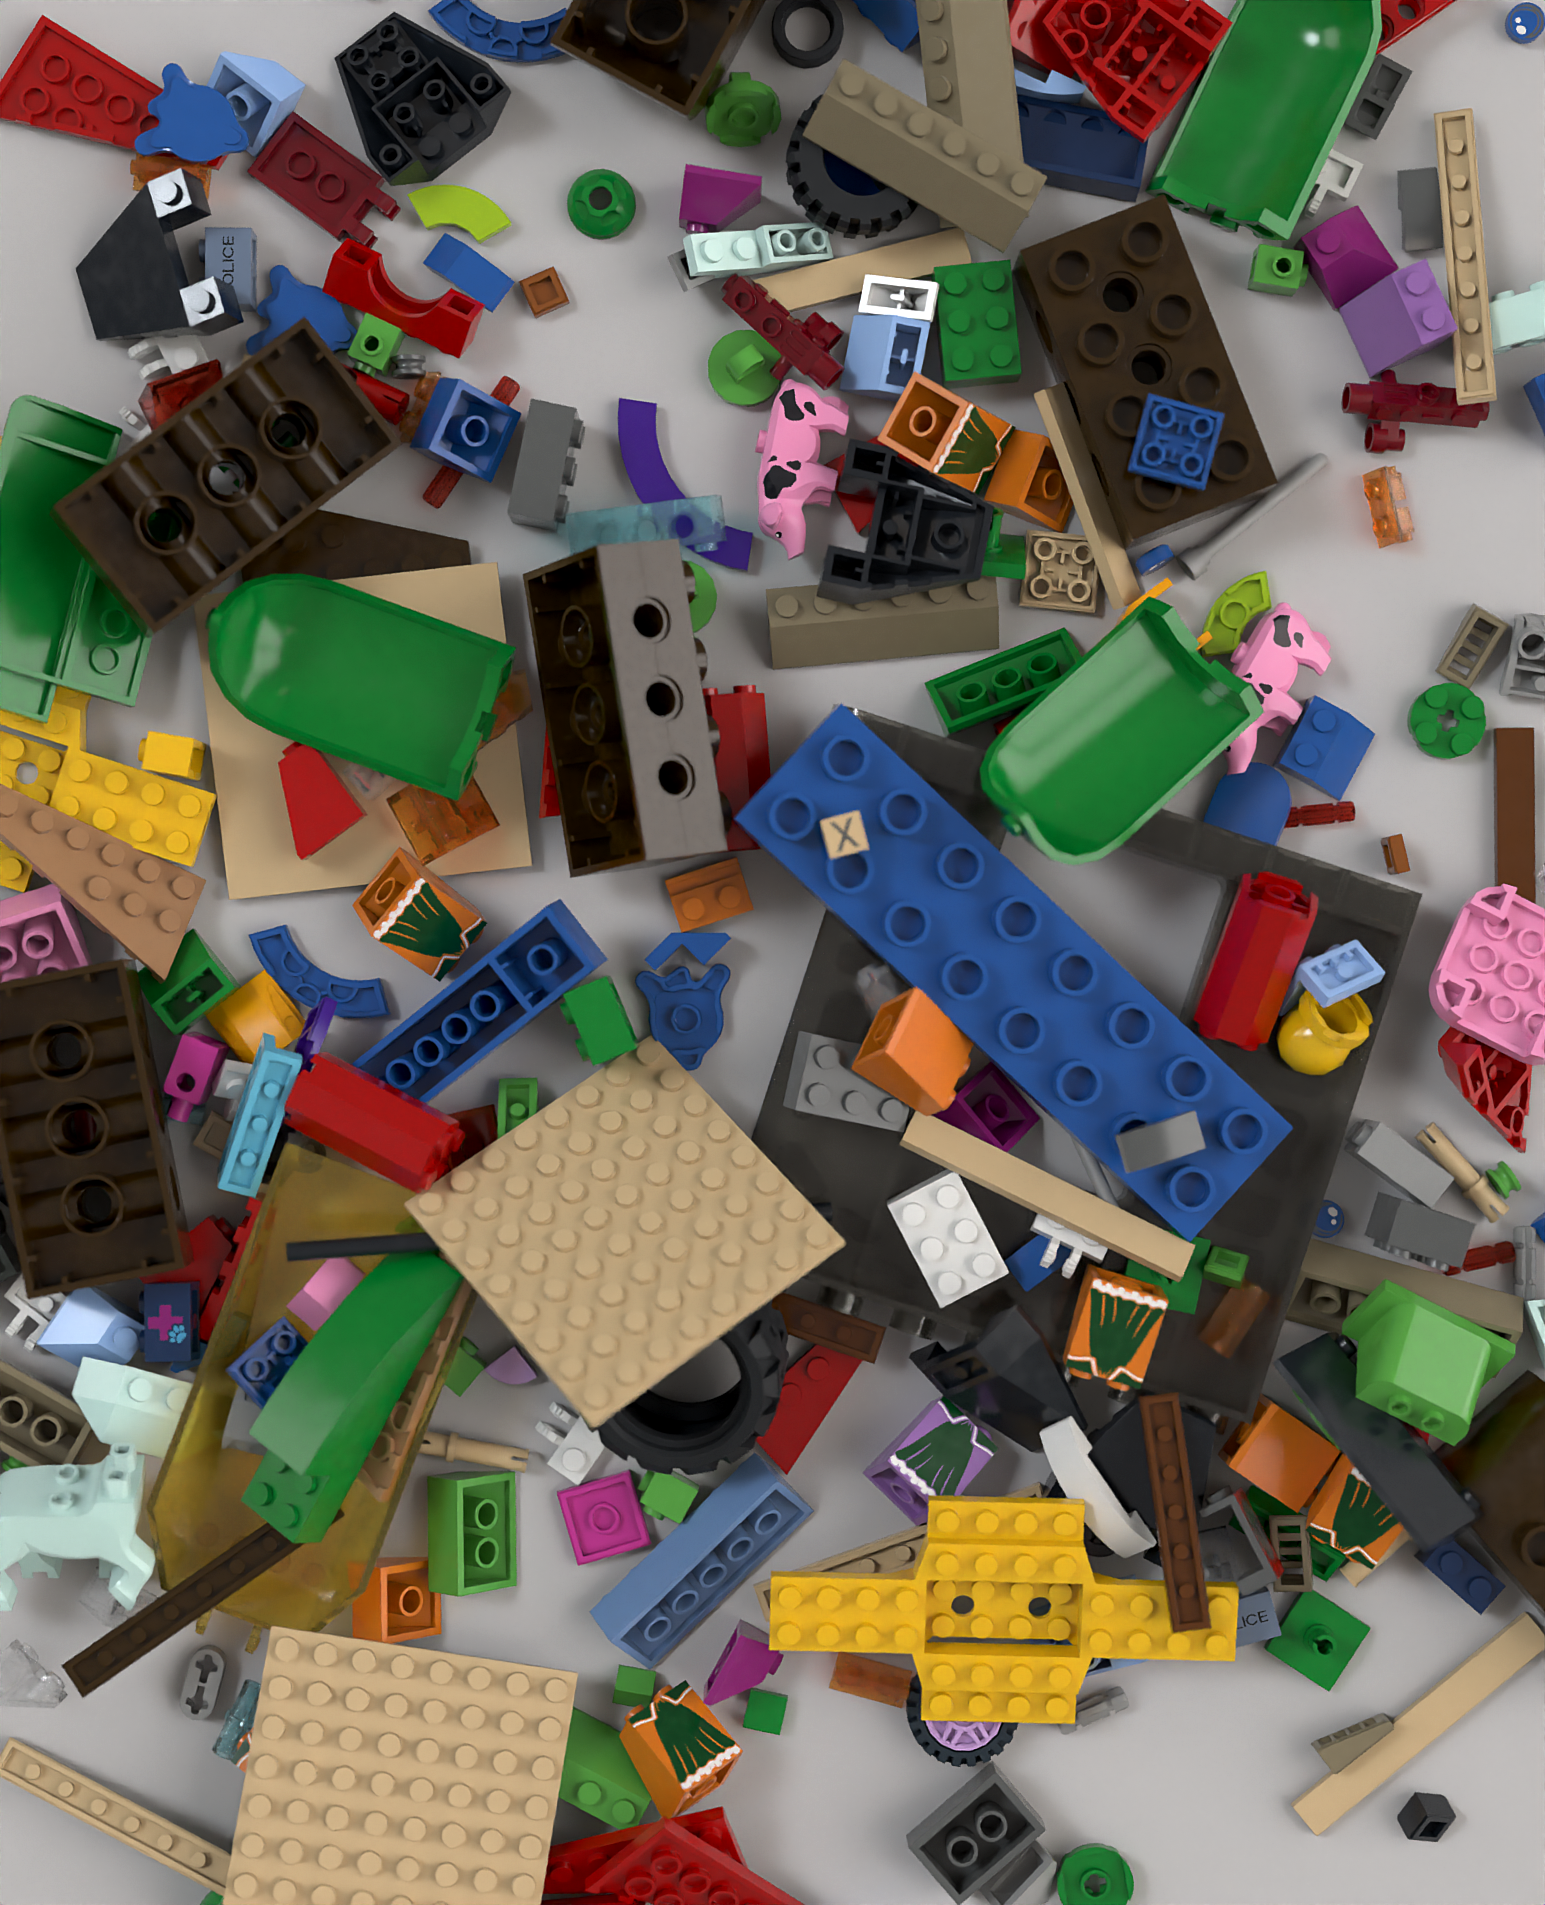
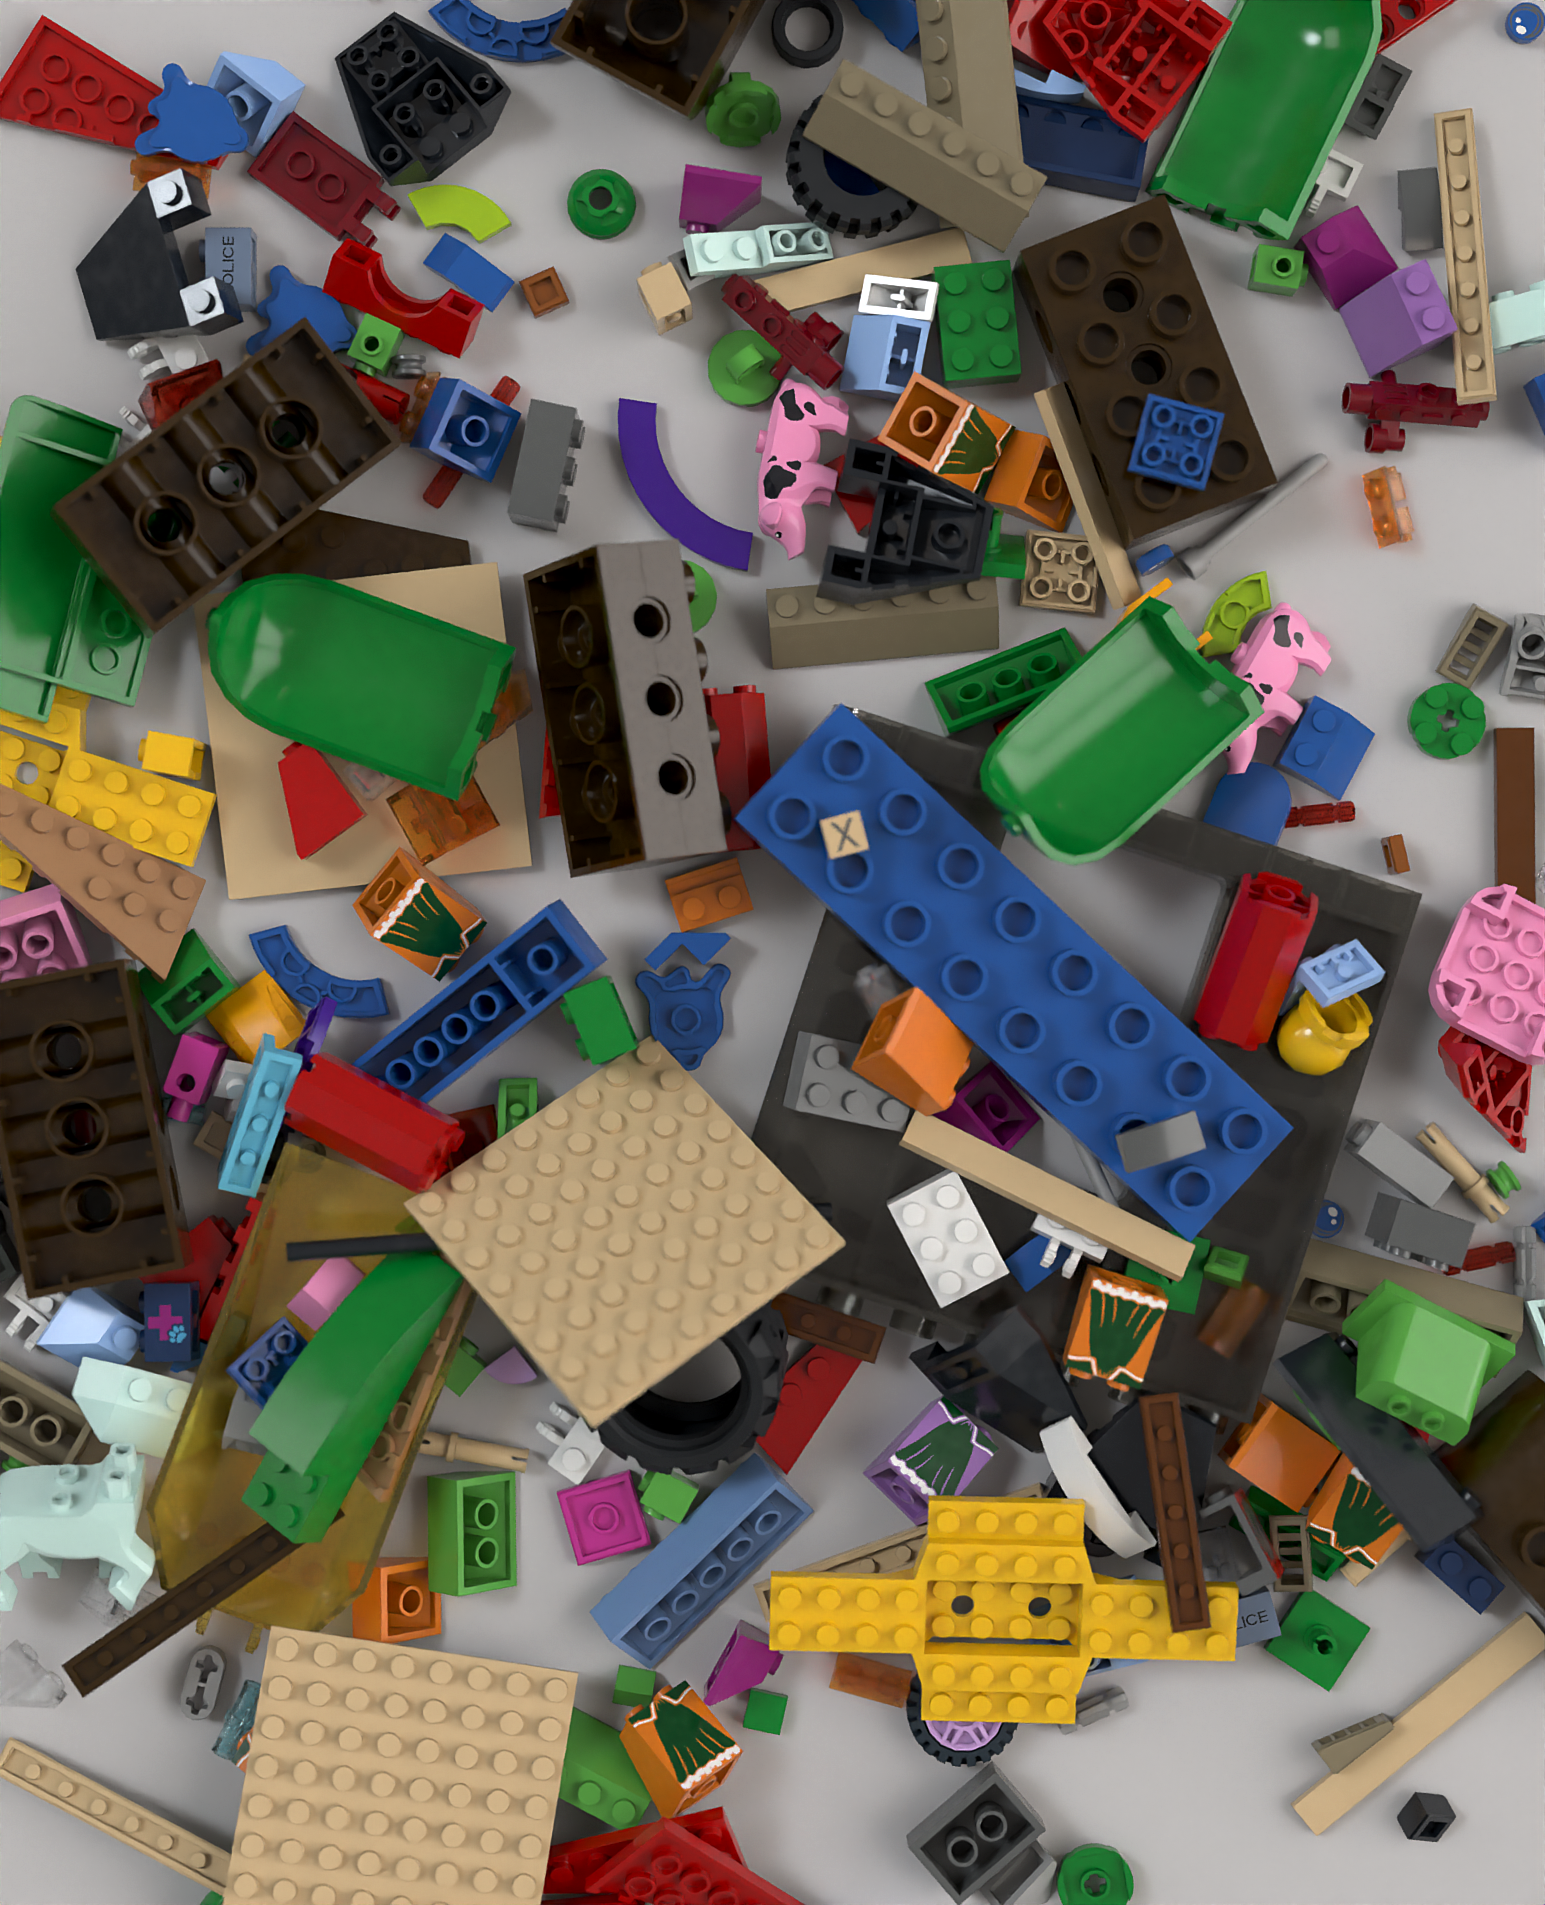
clear light blue brick [566,495,727,555] -> none
none -> tan brick [637,262,693,335]

